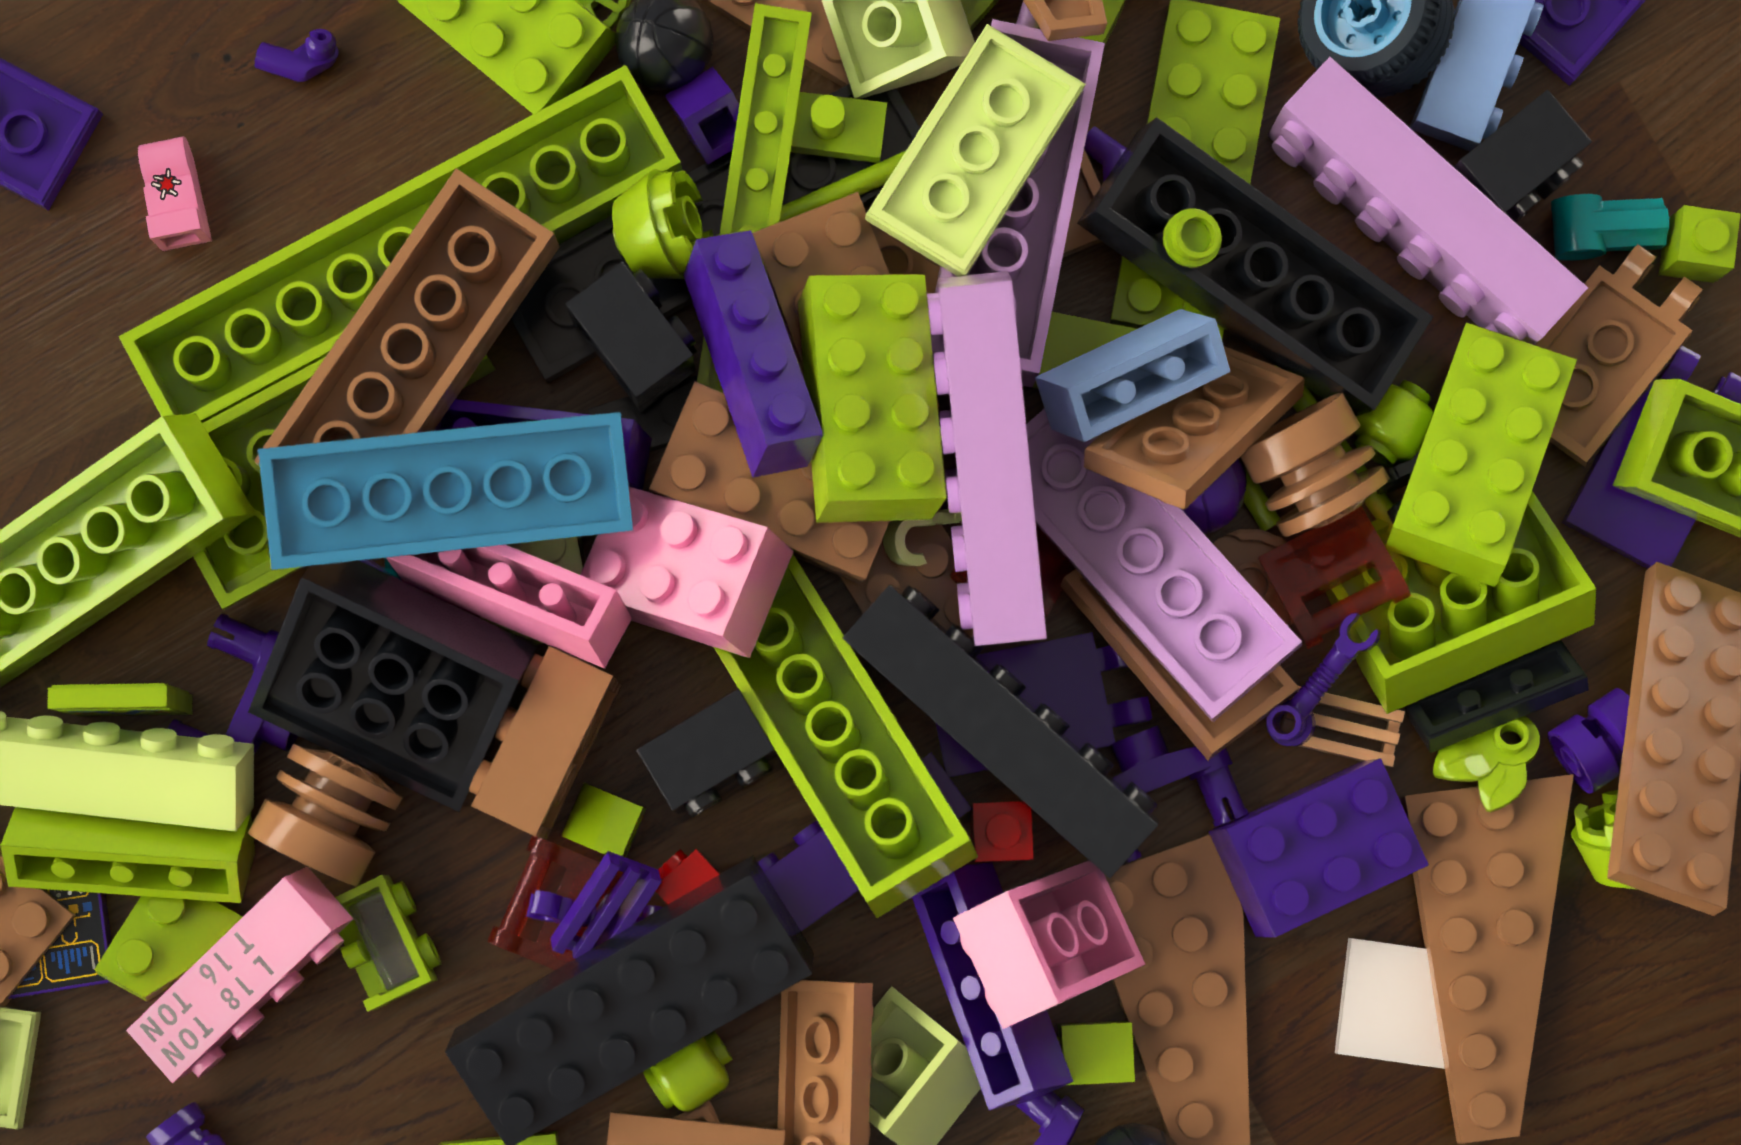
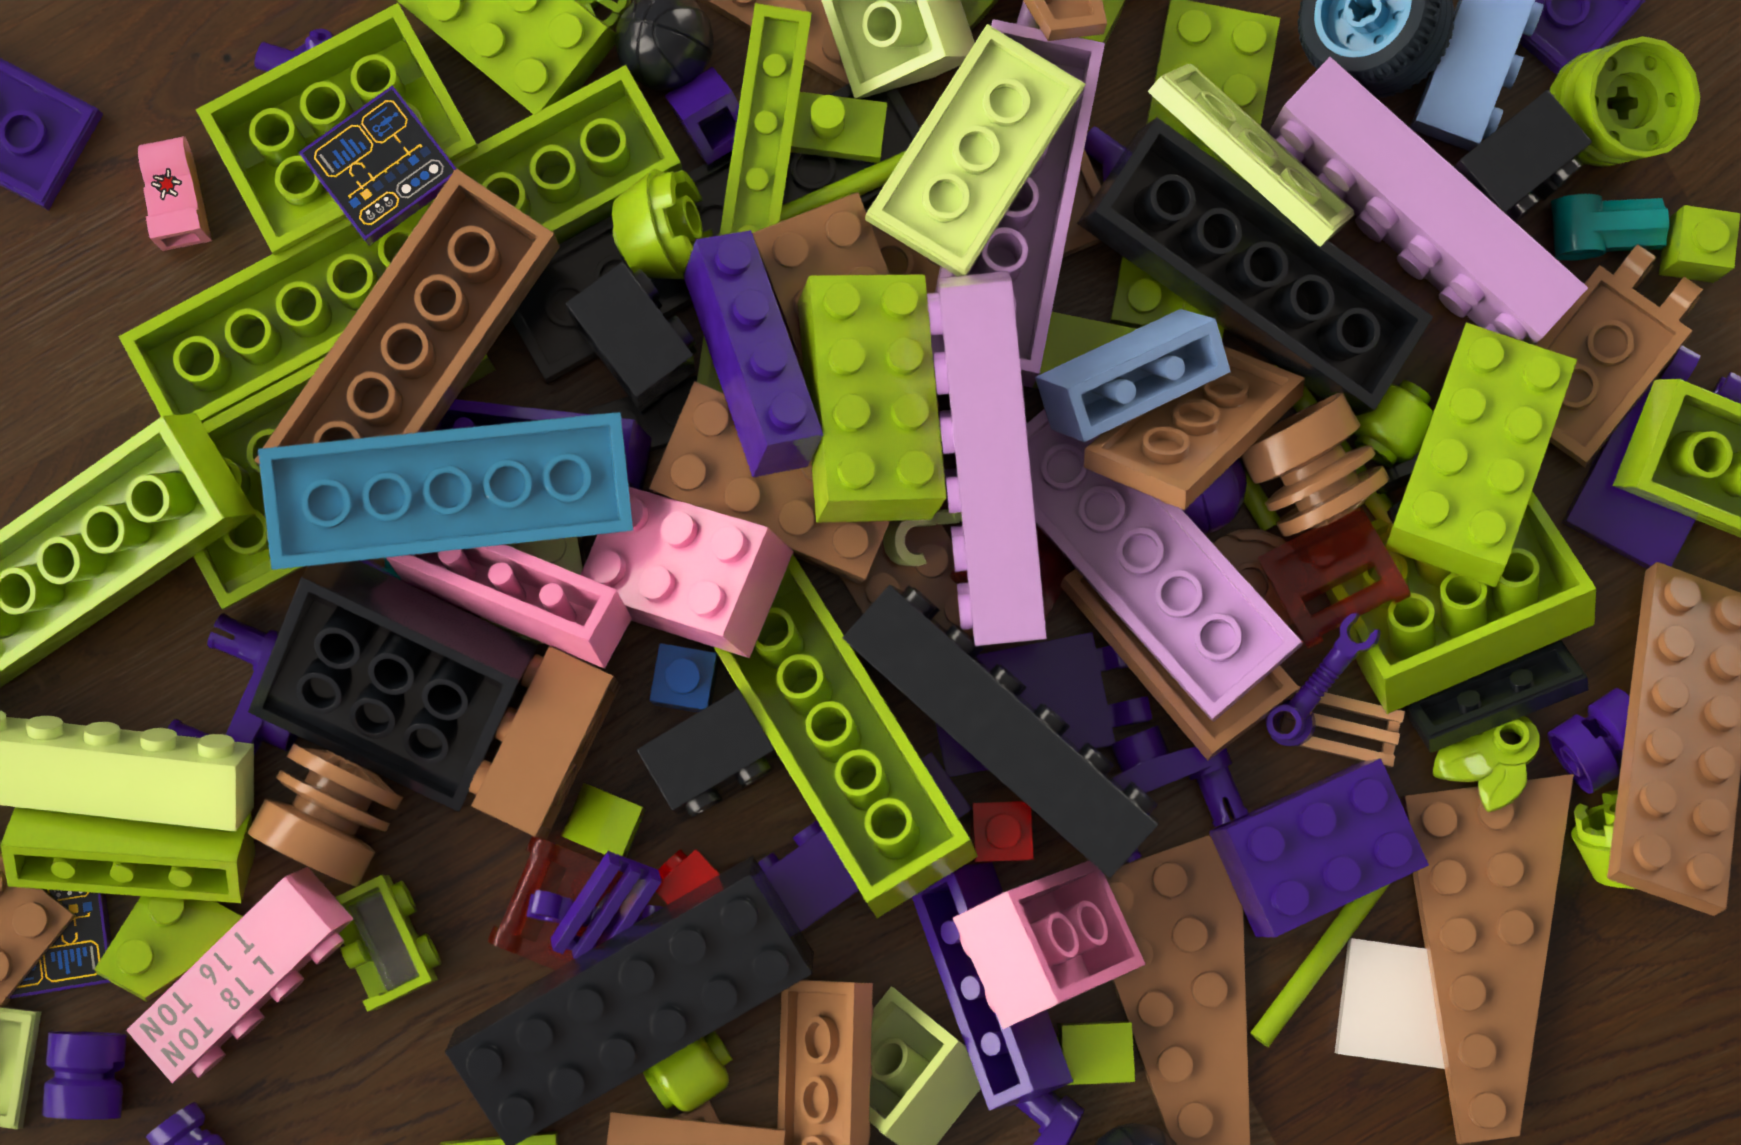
lime tile [48,683,192,717] -> none
lime plate [1163,208,1222,268] -> none
none -> dark purple wheel [42,1031,127,1120]
none -> lime slope [196,3,478,256]
none -> black tile [298,85,456,246]
none -> blue brick [649,643,720,713]
none -> yellowish green tile [1148,64,1355,247]
none -> lime bar [1250,883,1391,1047]
none -> lime wheel [1550,36,1700,167]

